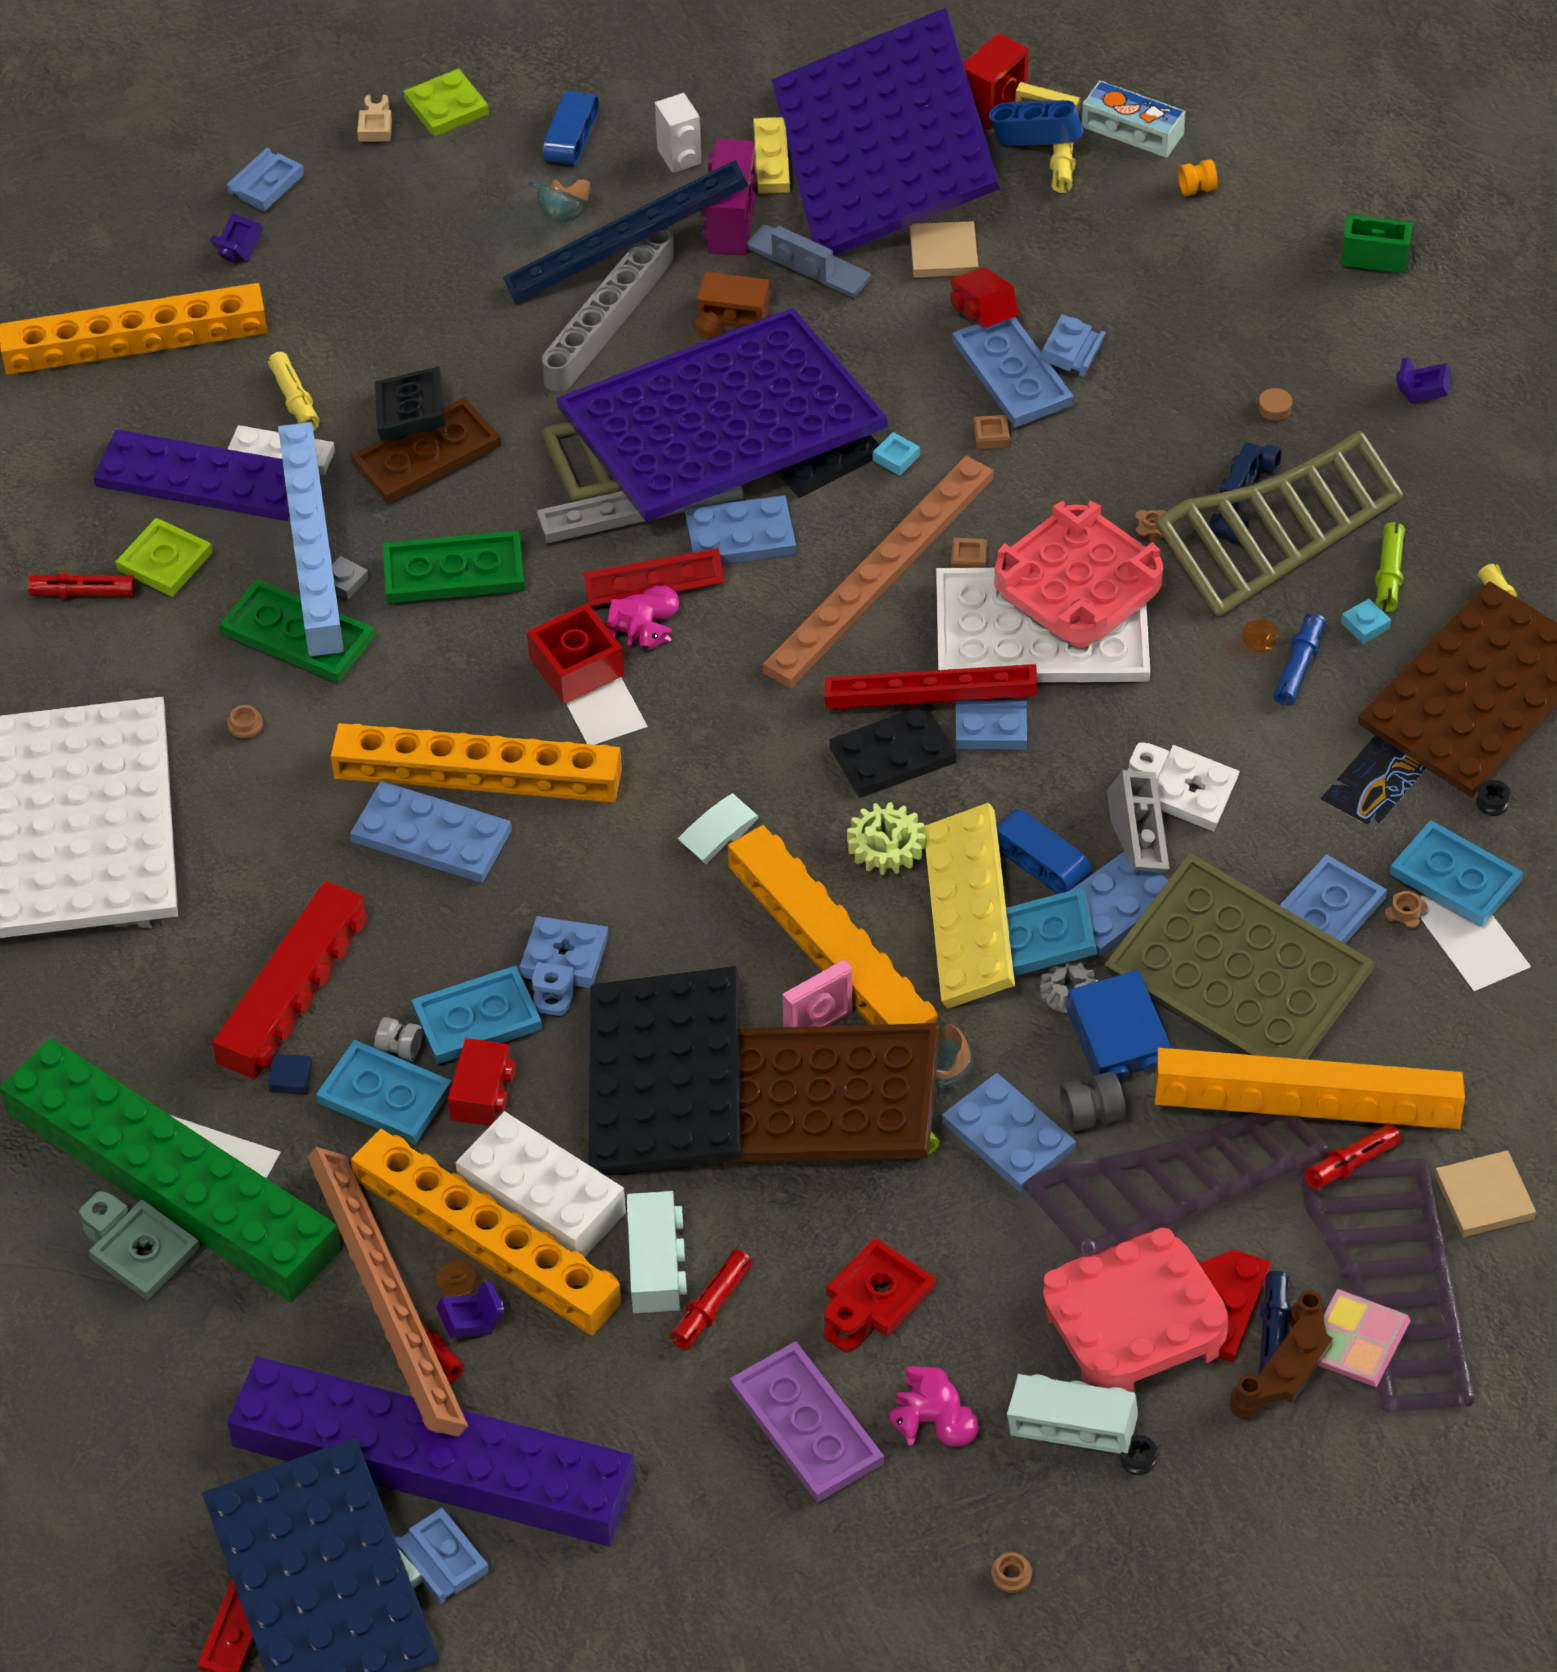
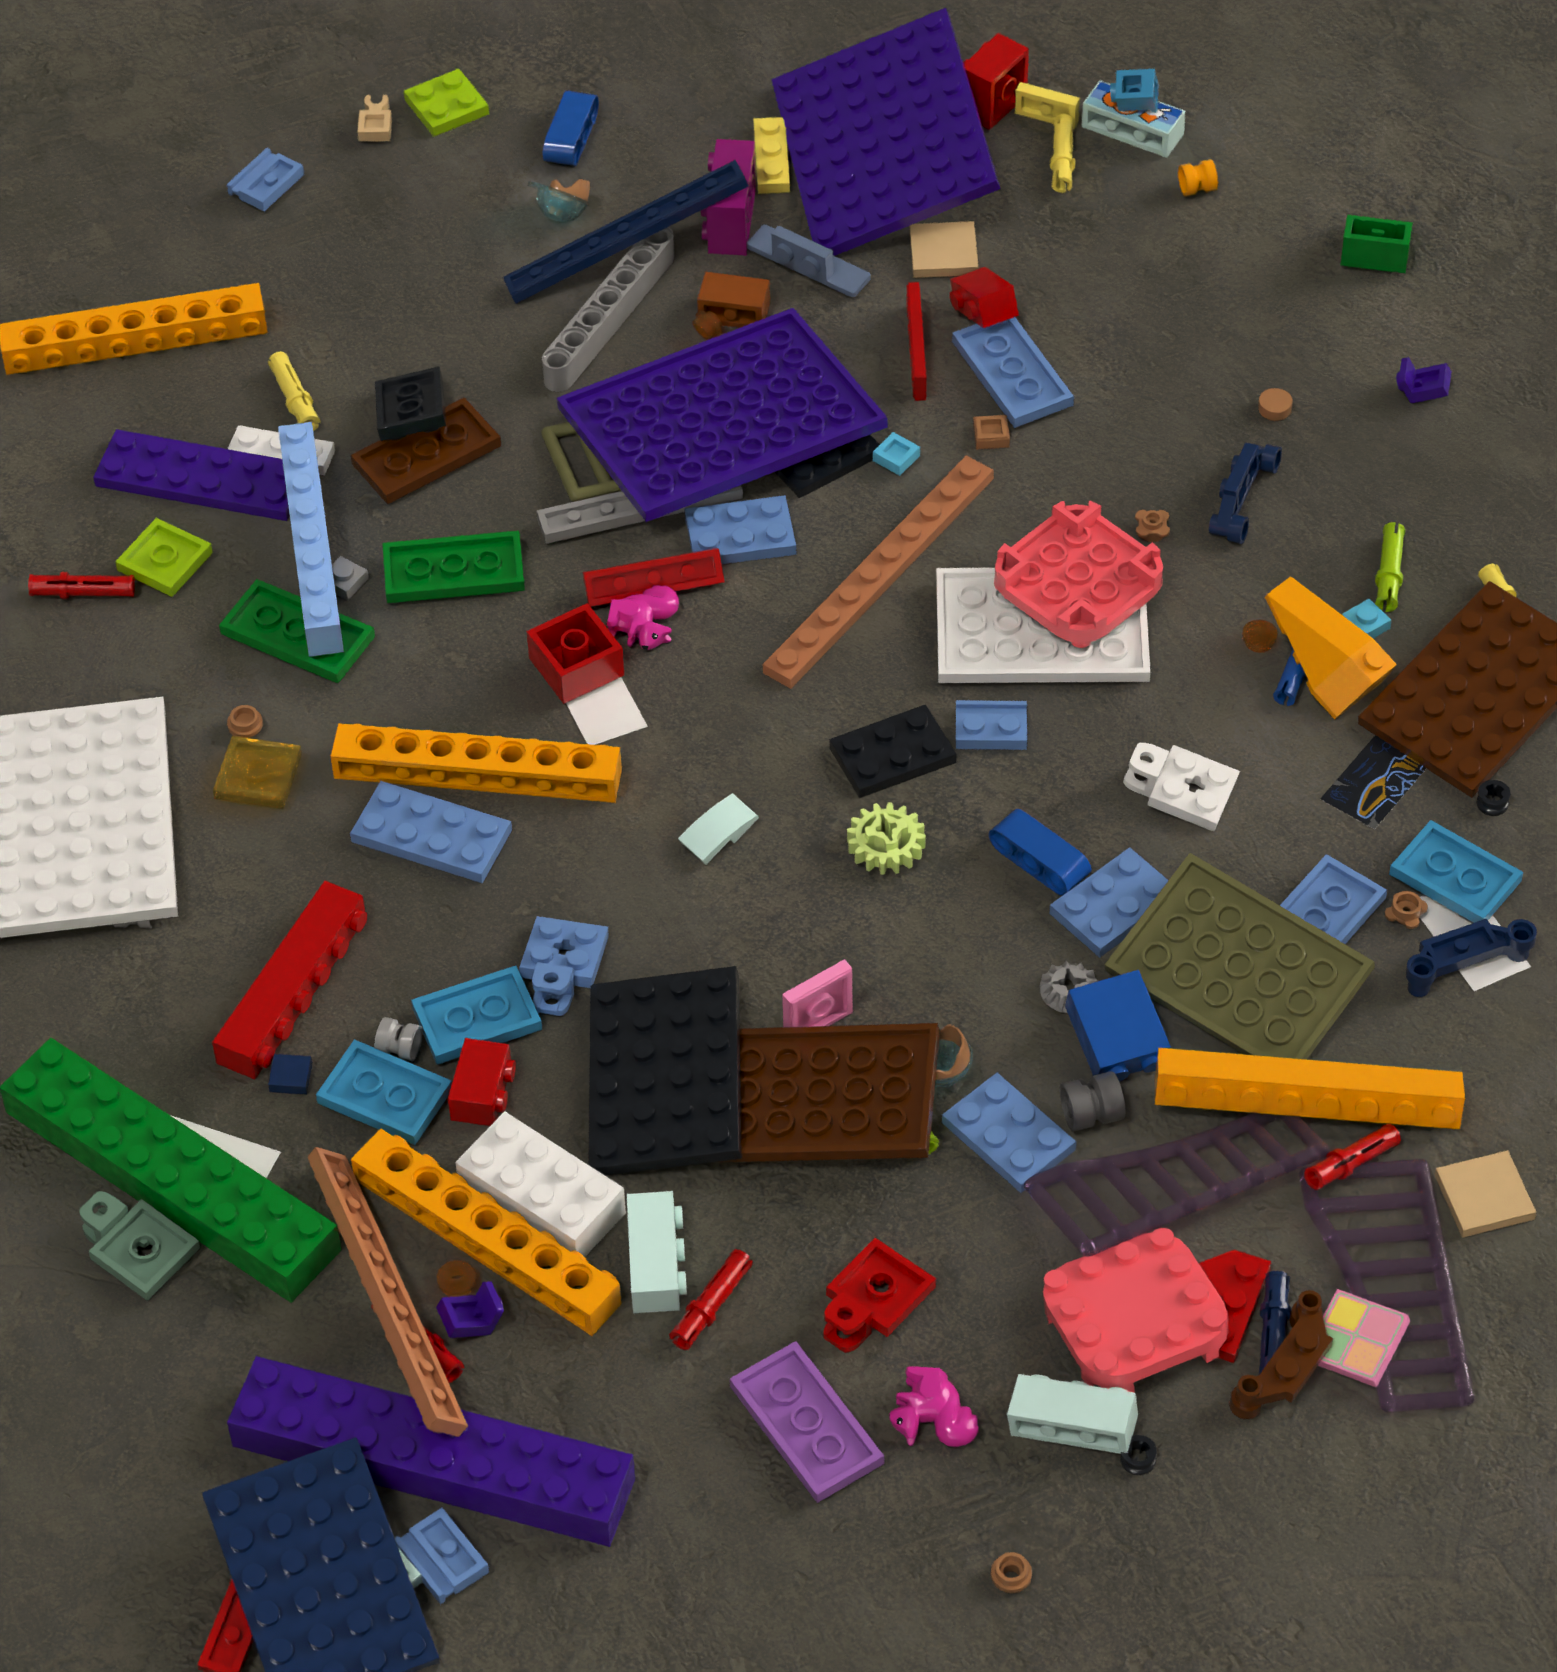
dark purple bracket [210,213,264,262] -> none
white brick [655,93,702,173] -> none
light orange brick [728,825,938,1025] -> none
red plate [824,664,1038,709] -> none
light yellow plate [924,802,1015,1009] -> none
medium nougat tile [951,537,987,568] -> none
blue beam [989,100,1084,146] -> none
dark azure plate [1006,887,1097,976] -> none
medium blue plate [1039,314,1106,377] -> none
light grey slope [1107,770,1170,872] -> none
olive bar [1155,431,1403,617] -> none
none -> clear yellow plate [213,736,302,809]
none -> red tile [906,282,927,401]
none -> dark azure brick [1110,69,1159,113]
none -> light orange wedge [1265,576,1397,720]
none -> dark blue plate [1406,918,1537,997]

